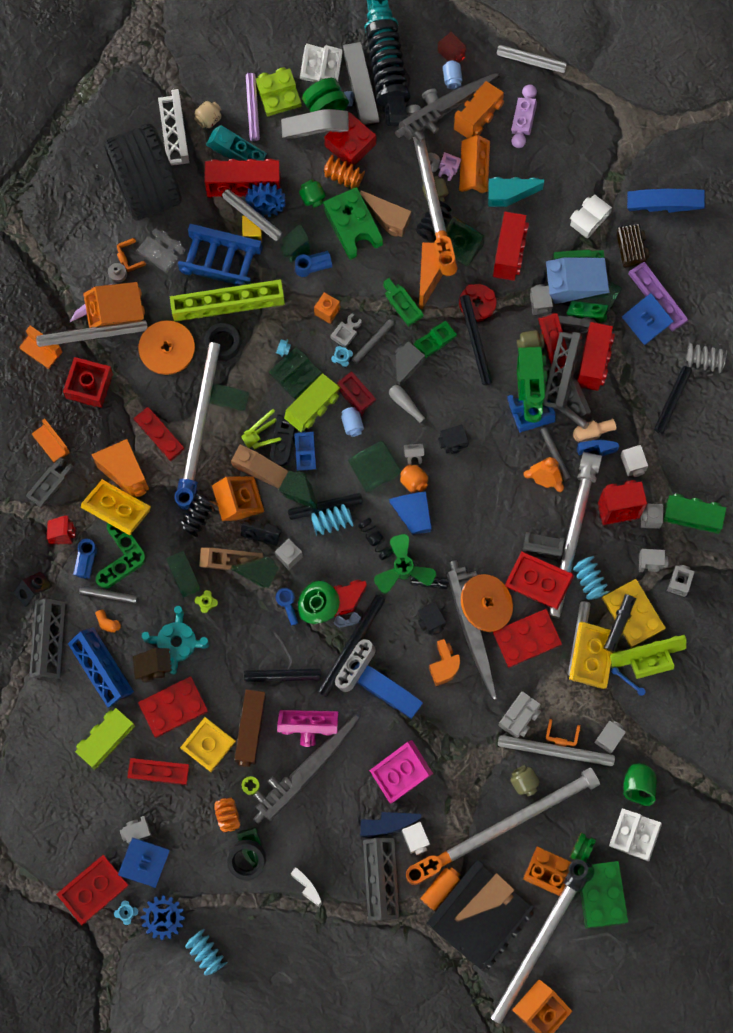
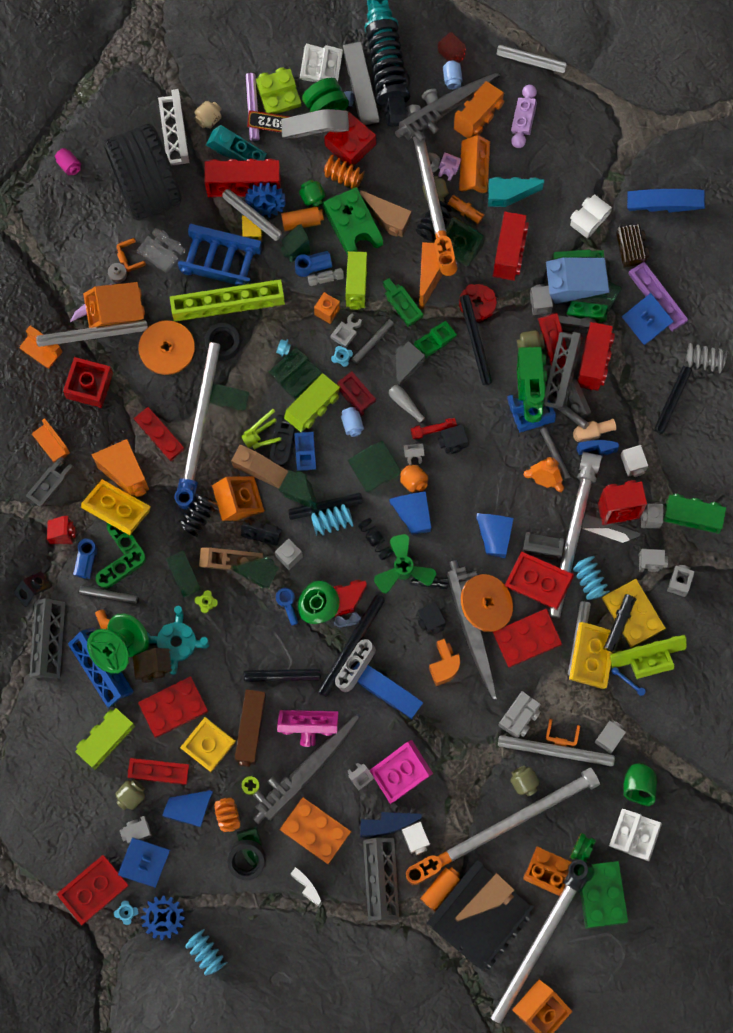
none -> dark pink brick [55,148,81,175]
none -> green piece [87,613,149,673]
none -> olive head [115,780,145,810]
none -> blue slope [162,790,213,827]
none -> sticker [247,110,288,132]
none -> orange plate [279,797,351,865]
none -> orange brick [281,207,324,232]
none -> light grey axle [308,268,344,286]
none -> lime window [346,251,367,310]
none -> light grey tile [348,763,374,791]
none -> red bar [411,418,457,439]
none -> orange pin [447,195,485,224]
none -> blue slope [476,513,514,558]
none -> sticker [581,514,640,543]

